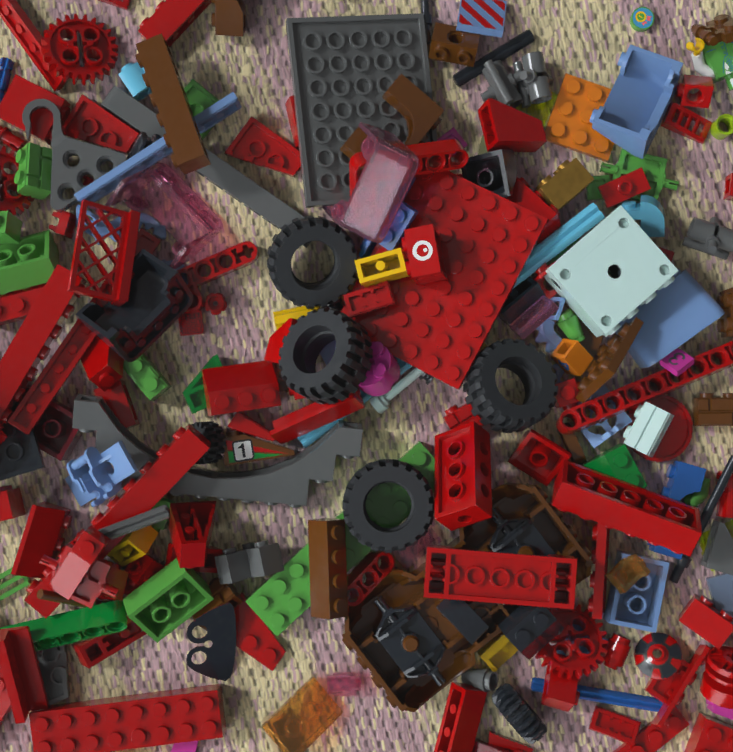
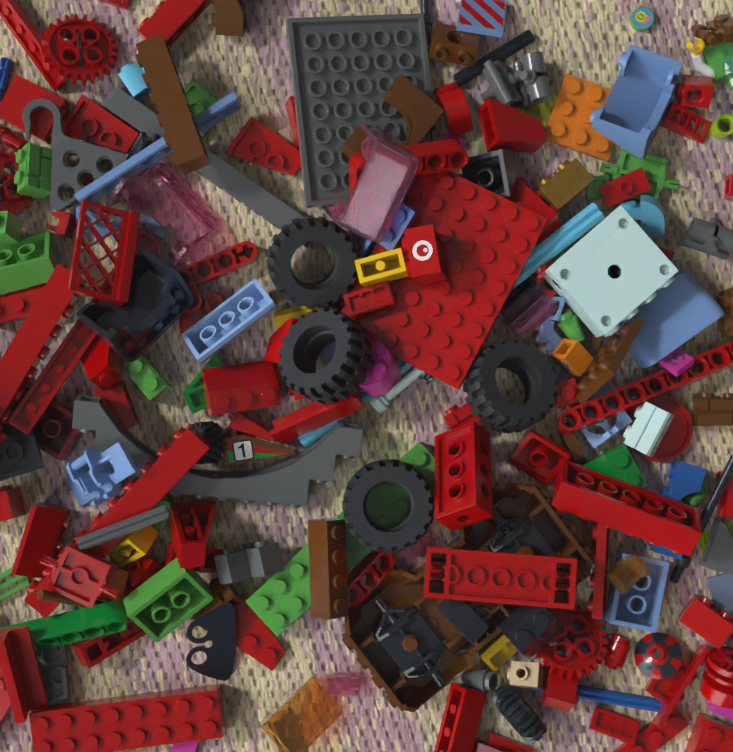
slope [48,526,111,600] -> none
none -> light blue slope [181,278,277,363]
none -> red brick [434,82,473,137]
none -> tan brick [507,661,544,690]

